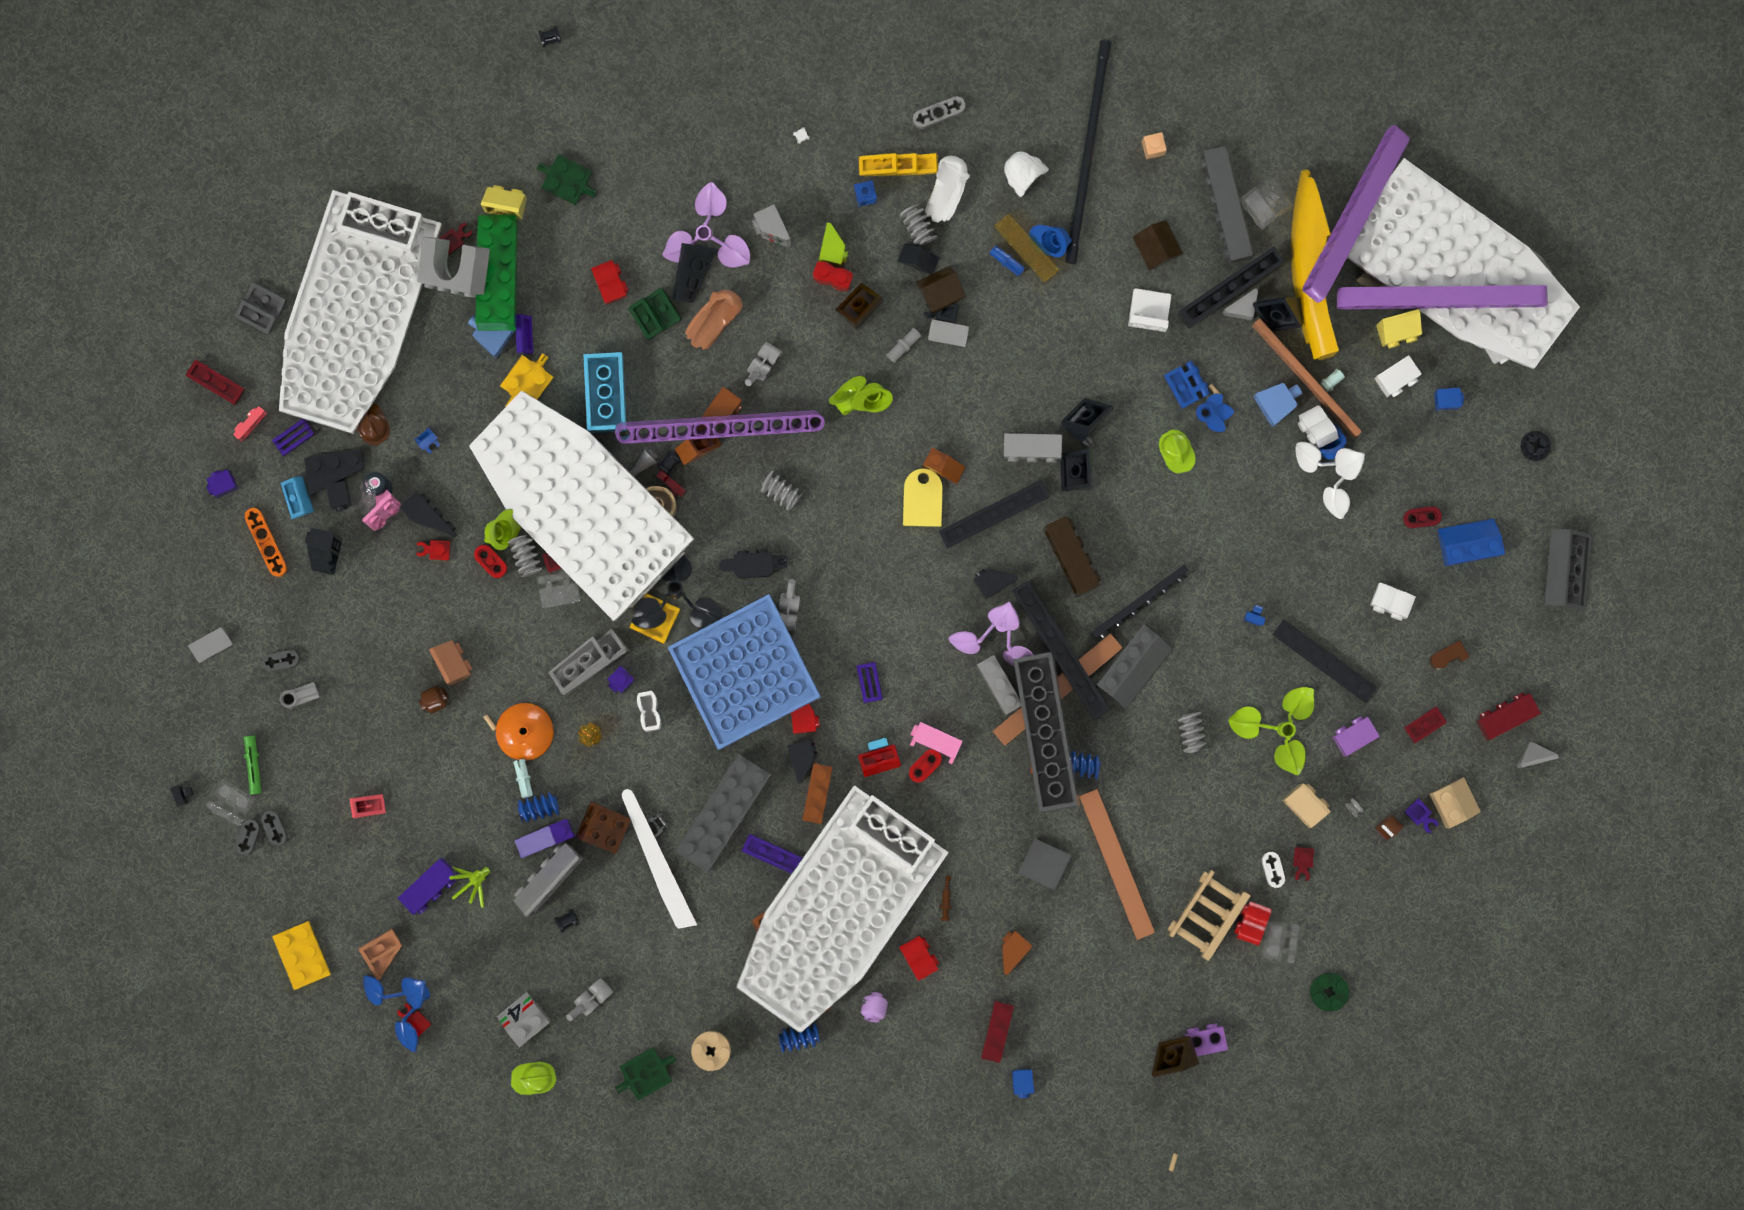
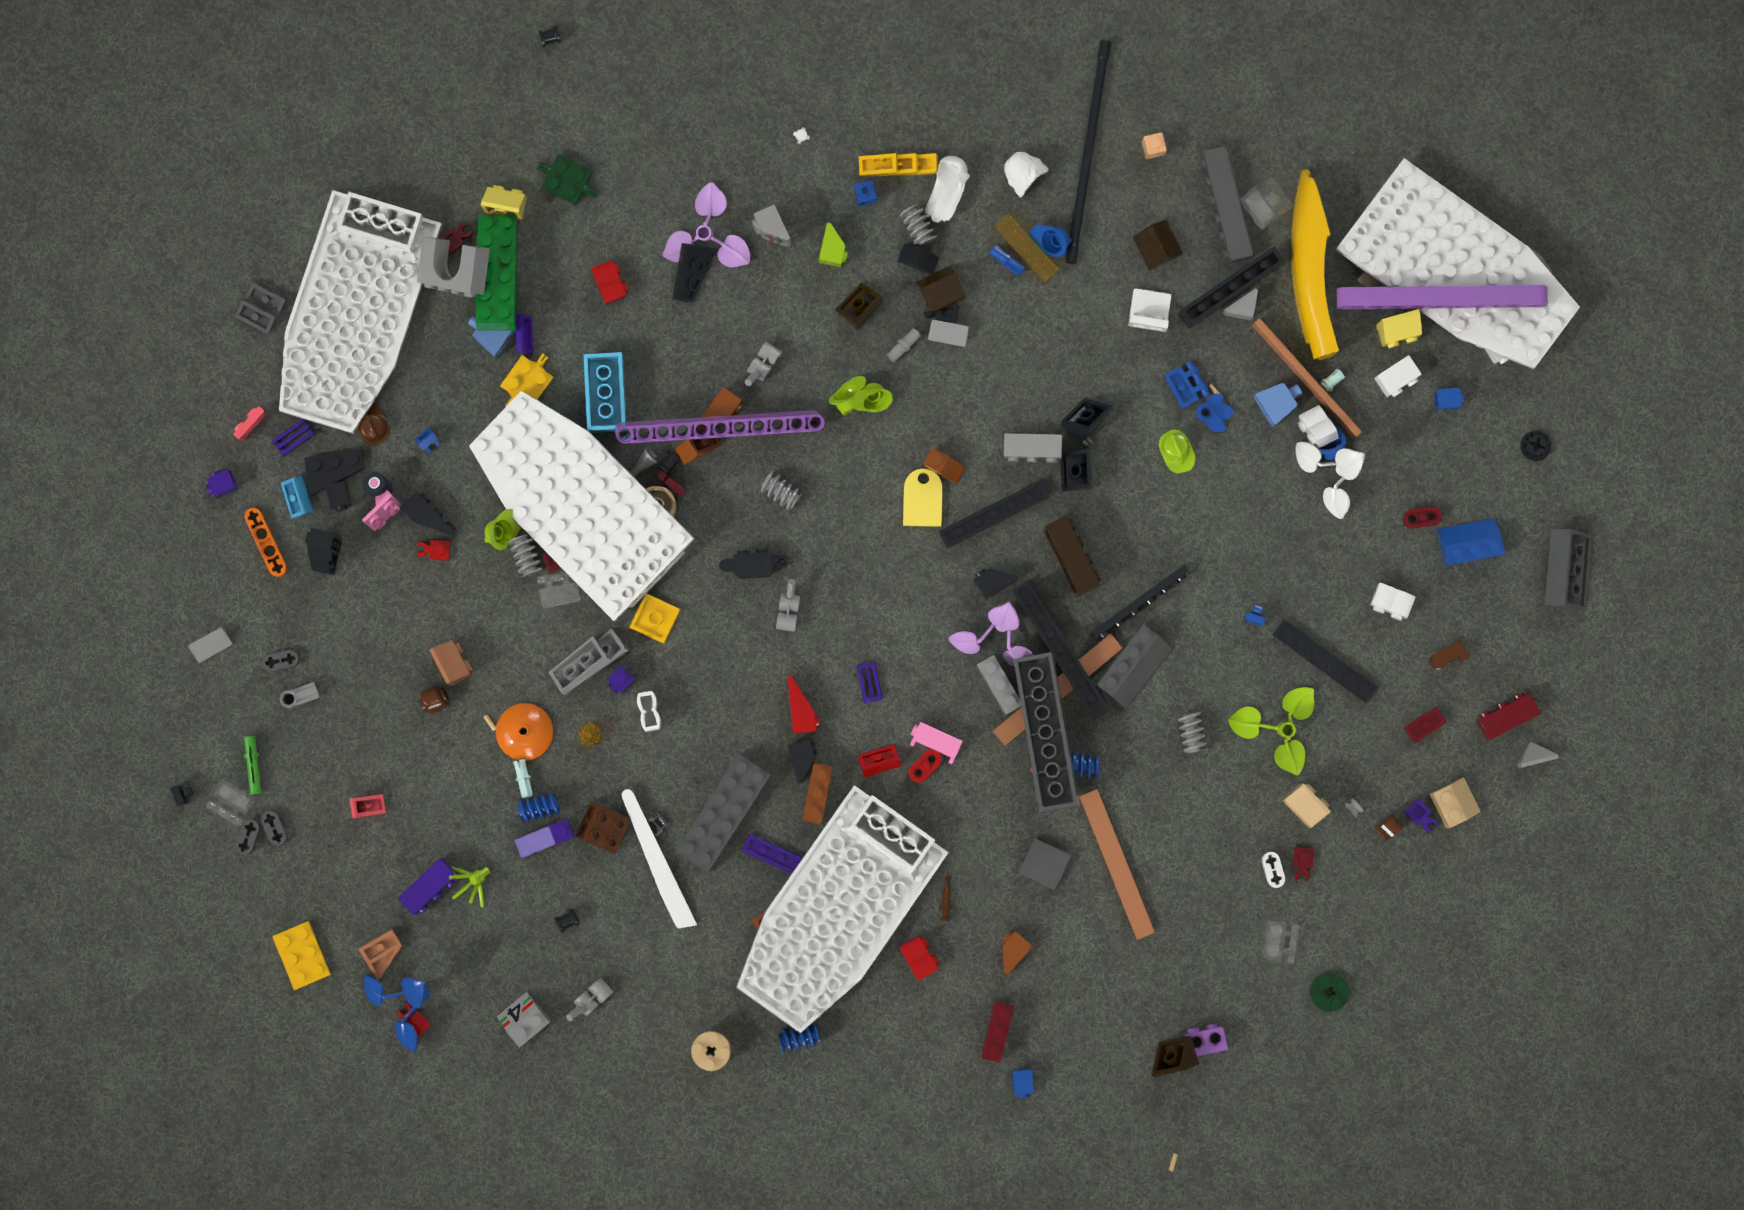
dark red plate [185,359,245,406] -> none
clear tile [359,479,375,516] -> none
red plate [474,545,507,578] -> none
lime piece [511,1062,556,1095] -> none
light grey slope [513,843,584,917] -> none
dark green plate [615,1047,676,1101] -> none
dark green slope [628,287,683,340] -> none
black plant [632,555,723,629] -> none
medium blue plate [668,594,821,750] -> none
nougat hair [685,290,743,350] -> none
red brick [813,262,853,292] -> none
lavender head [861,992,888,1022] -> none
medium azure tile [868,738,888,751] -> none
light grey beam [913,96,965,129] -> none
tan fence [1168,870,1250,961] -> none
red brick [1234,901,1272,946] -> none
black slope [1253,297,1303,332] -> none
medium lavender beam [1302,125,1410,303] -> none
medium lavender brick [1333,716,1380,757] -> none

